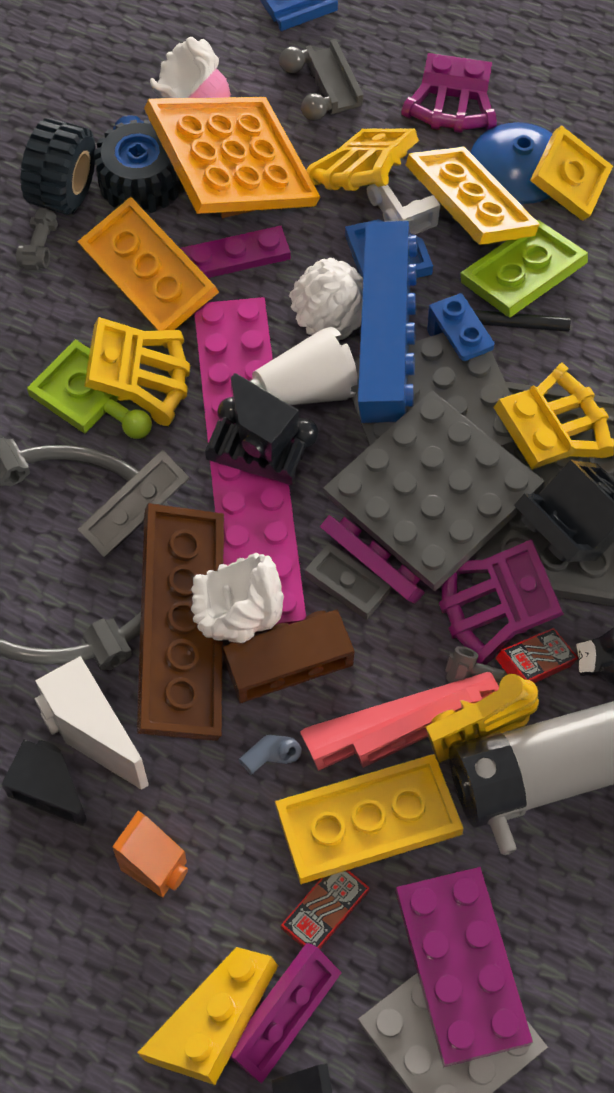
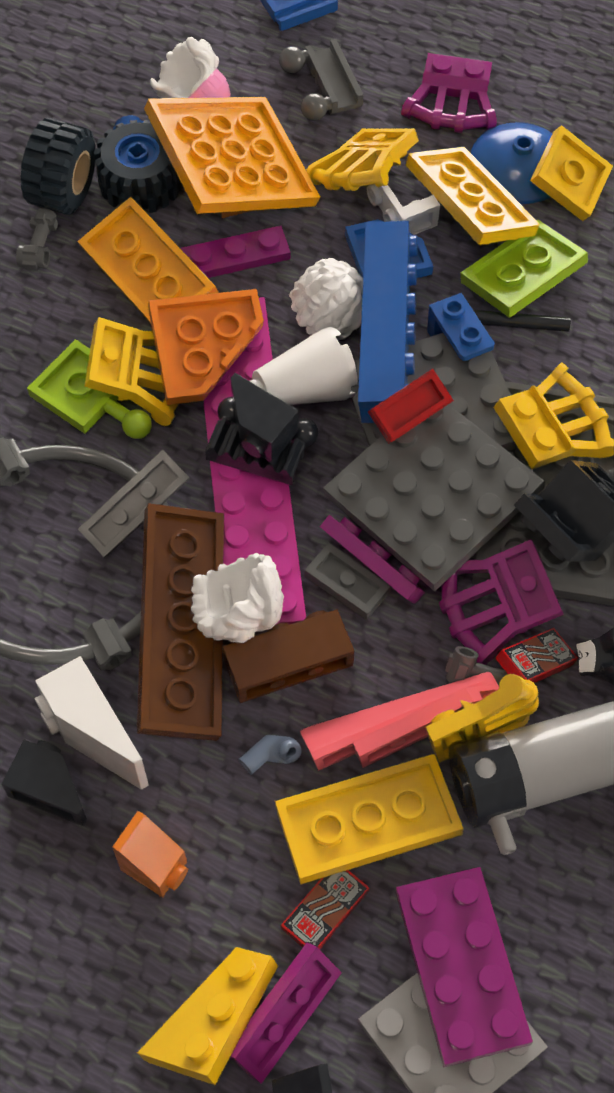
none -> orange plate [148,289,264,405]
none -> red tile [368,368,454,444]

